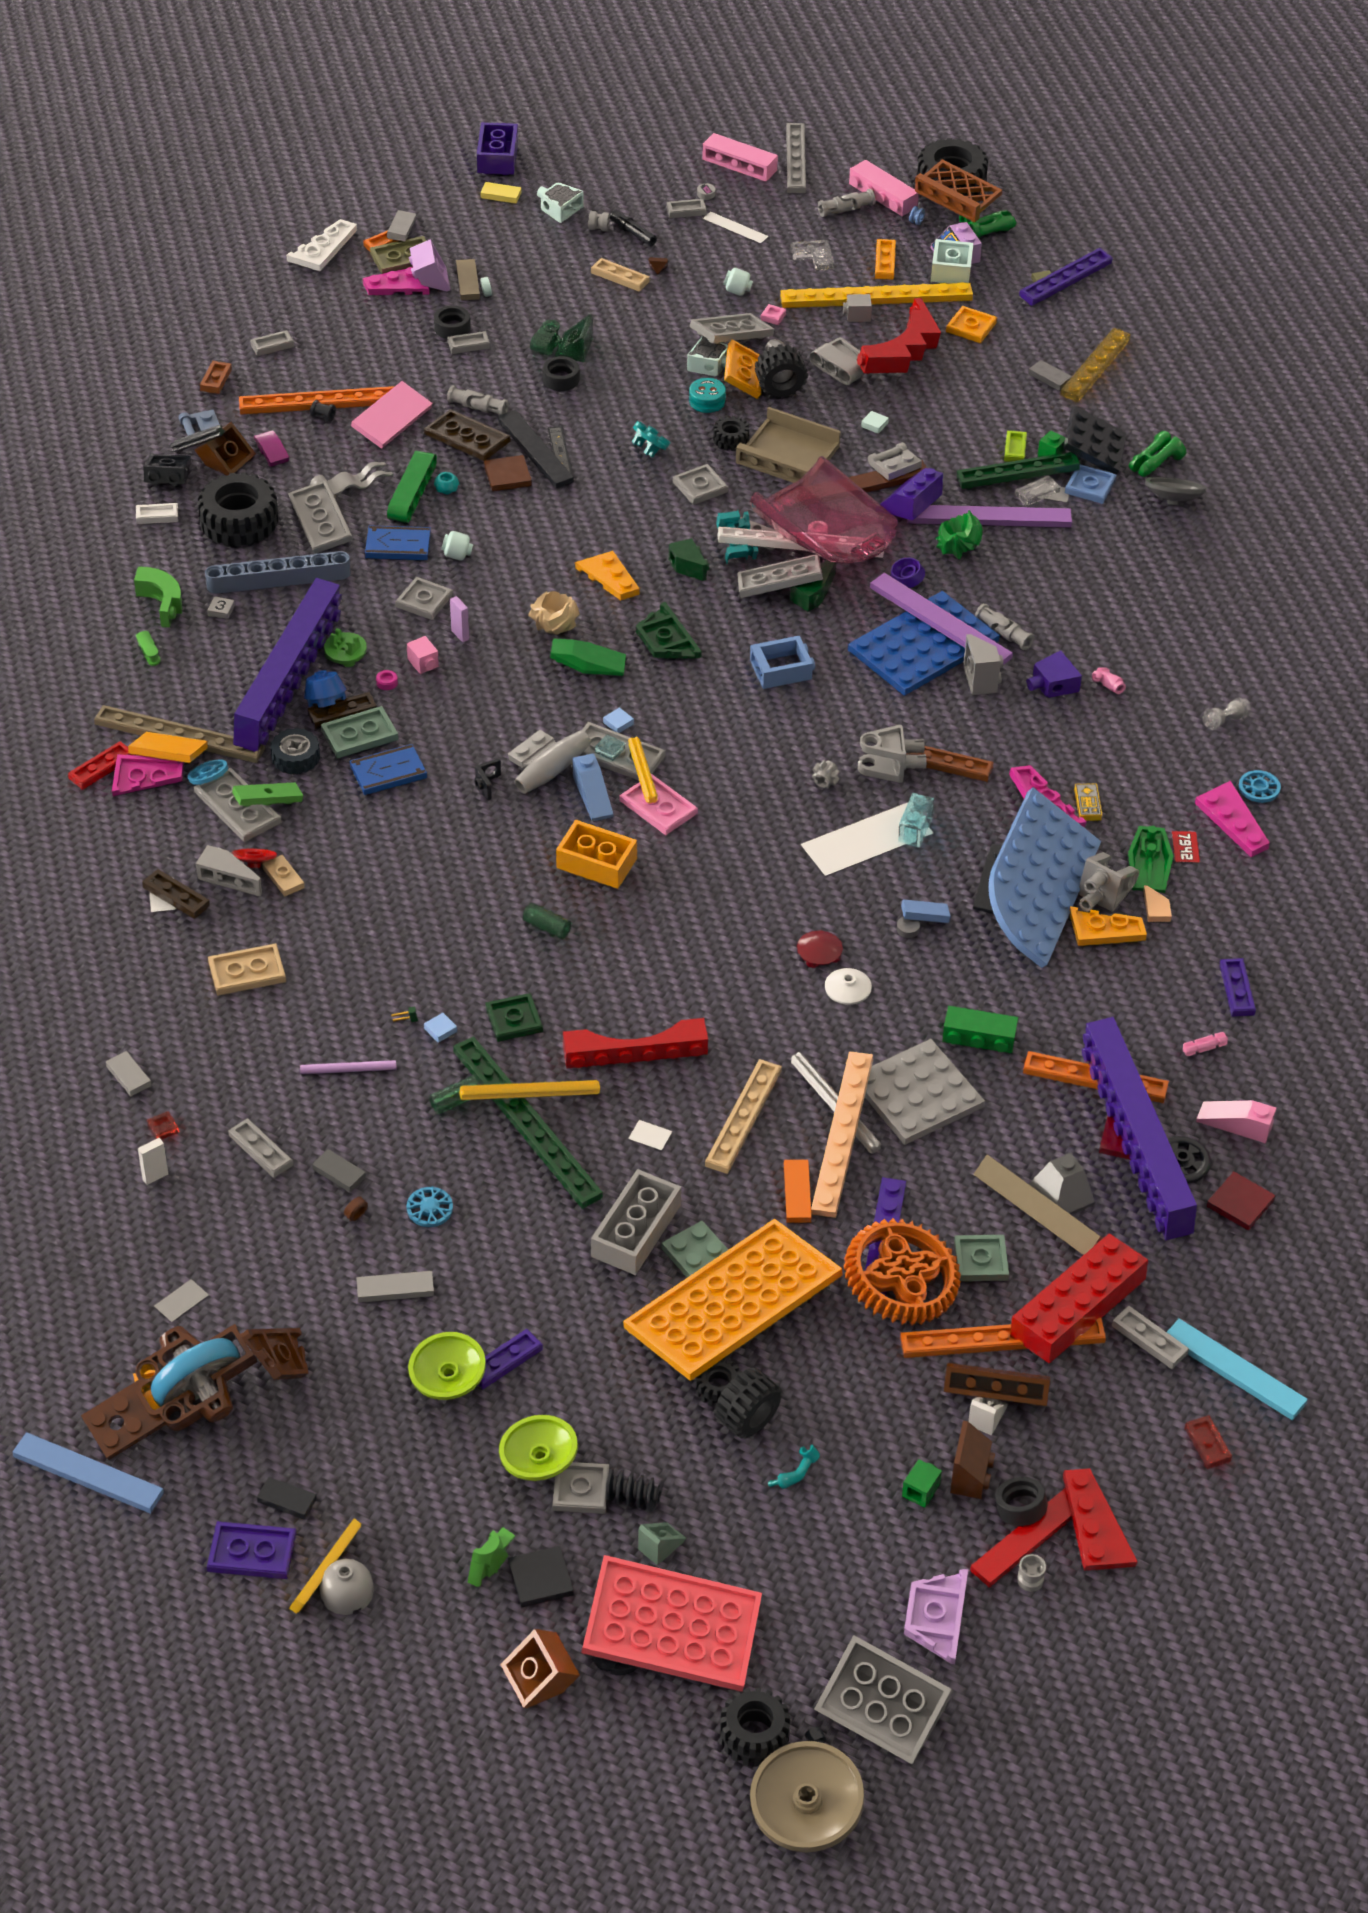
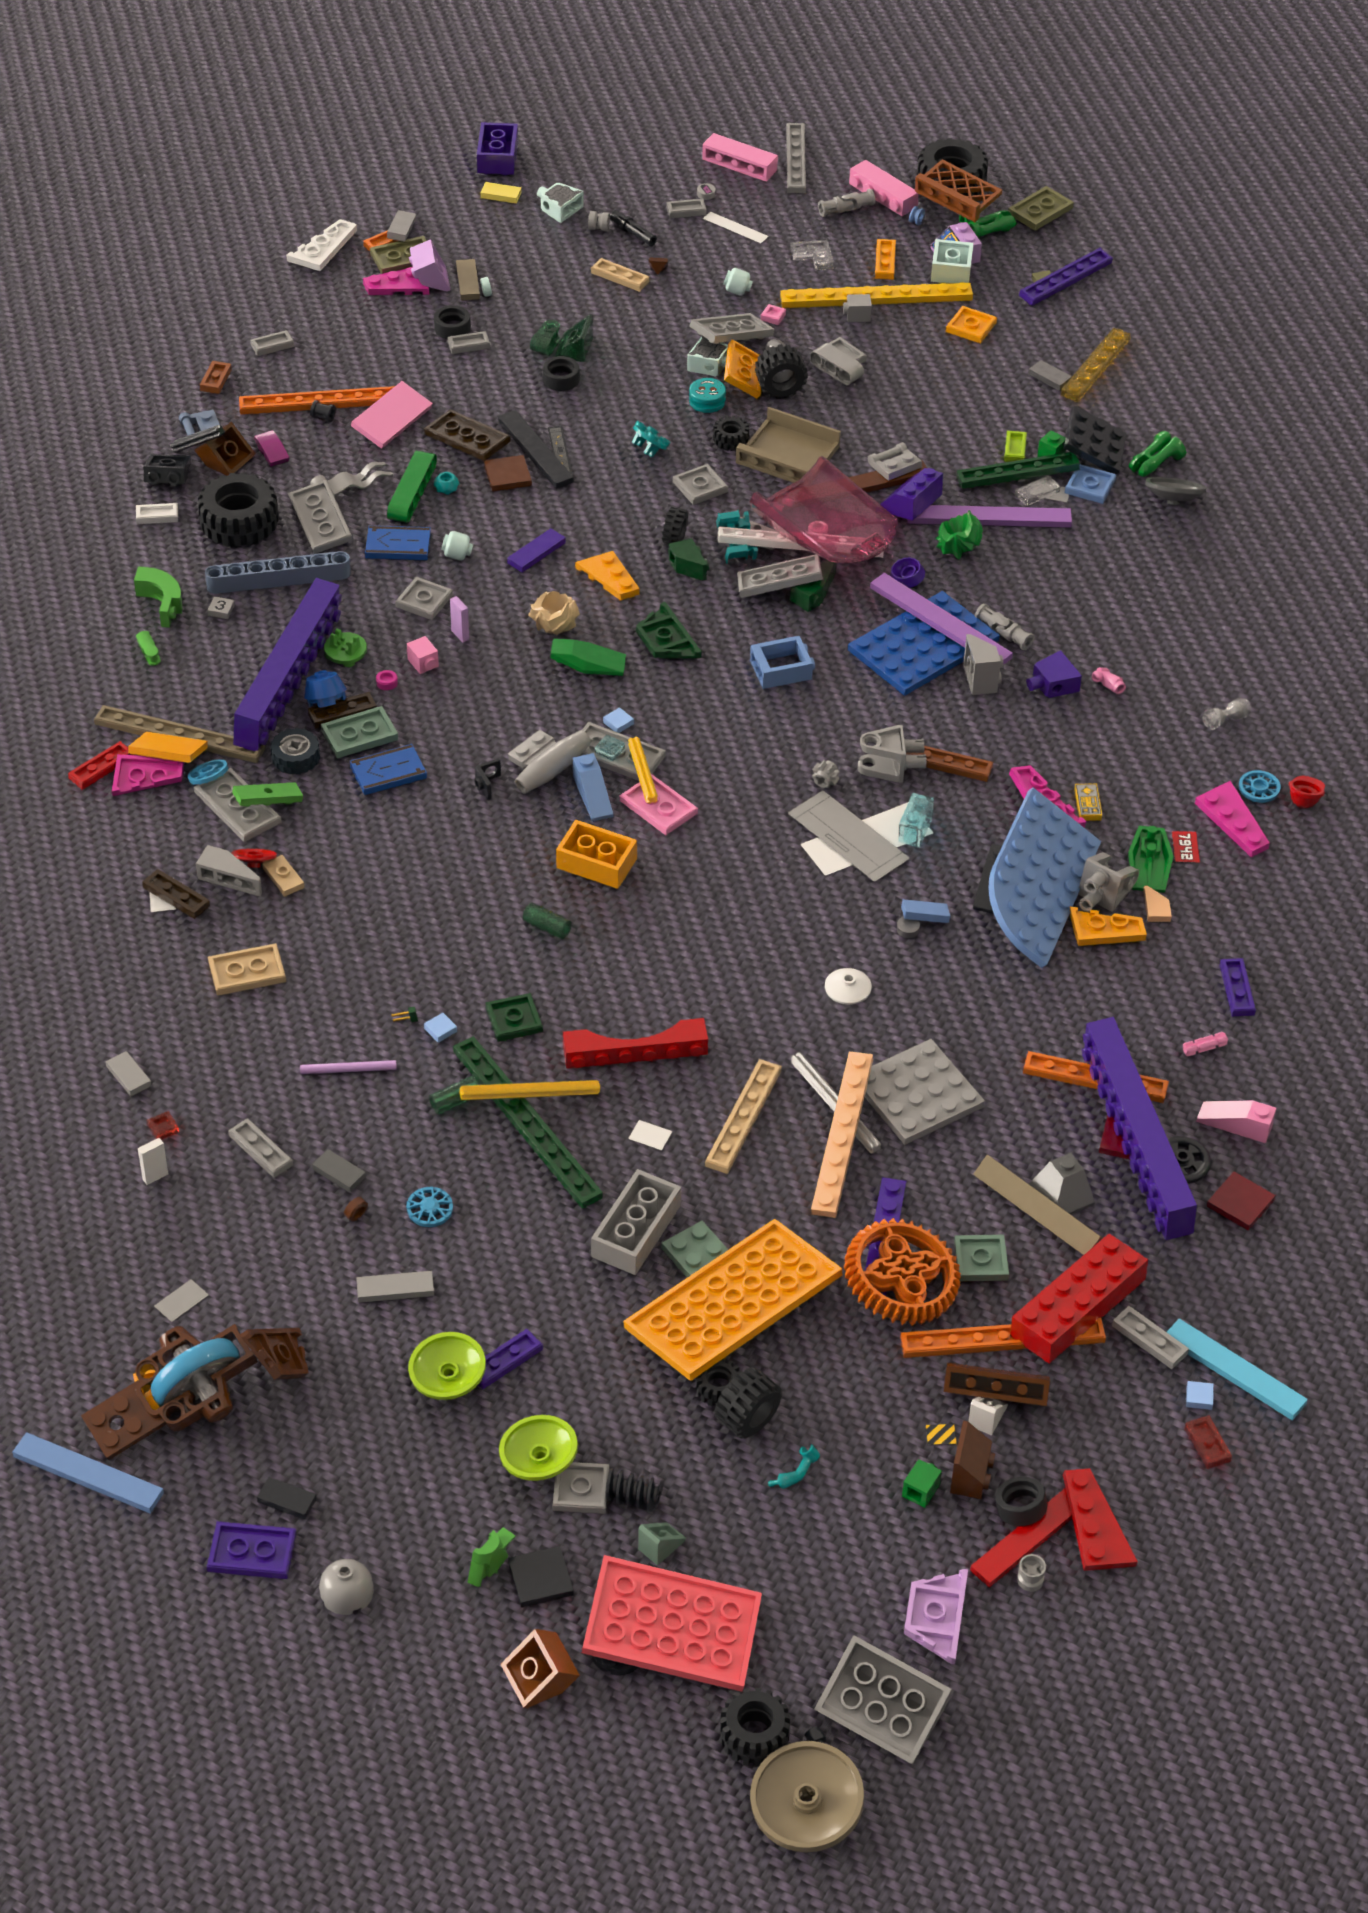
yellow tile [289,1518,361,1614] -> none
light grey piece [447,385,509,415] -> none
orange tile [784,1160,811,1223] -> none
dark red dish [797,930,843,968] -> none
red arch [857,298,941,374] -> none
light aqua tile [861,411,889,434] -> none
green brick [942,1006,1018,1053] -> none
none -> dark purple tile [507,528,566,573]
none -> black tyre [662,507,689,544]
none -> light grey sticker [788,791,910,881]
none -> sticker [926,1424,956,1445]
none -> olive plate [1008,186,1074,231]
none -> light blue tile [1186,1381,1213,1410]
none -> red hat [1289,775,1325,809]

